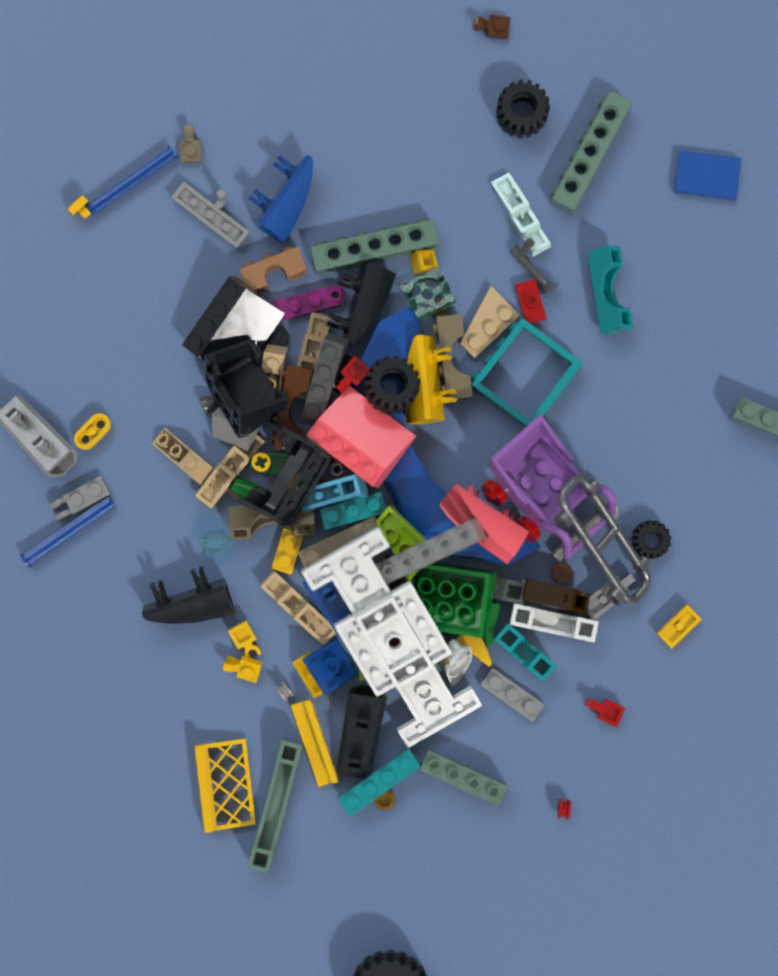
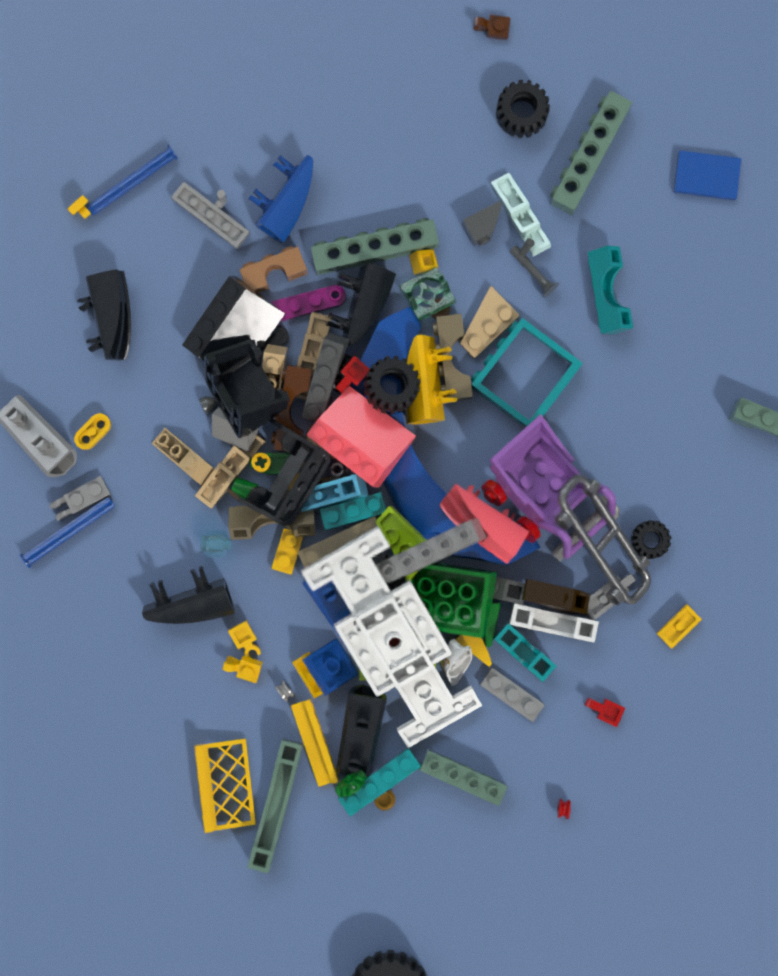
dark tan plate [179,125,203,164] -> none
tan slope [259,570,336,646] -> none
red plate [515,279,547,324] -> none
reddish brown tile [551,562,572,583] -> none
none -> black piece [77,269,131,361]
none -> green gear [335,770,367,797]
none -> dark grey slope [462,201,502,246]

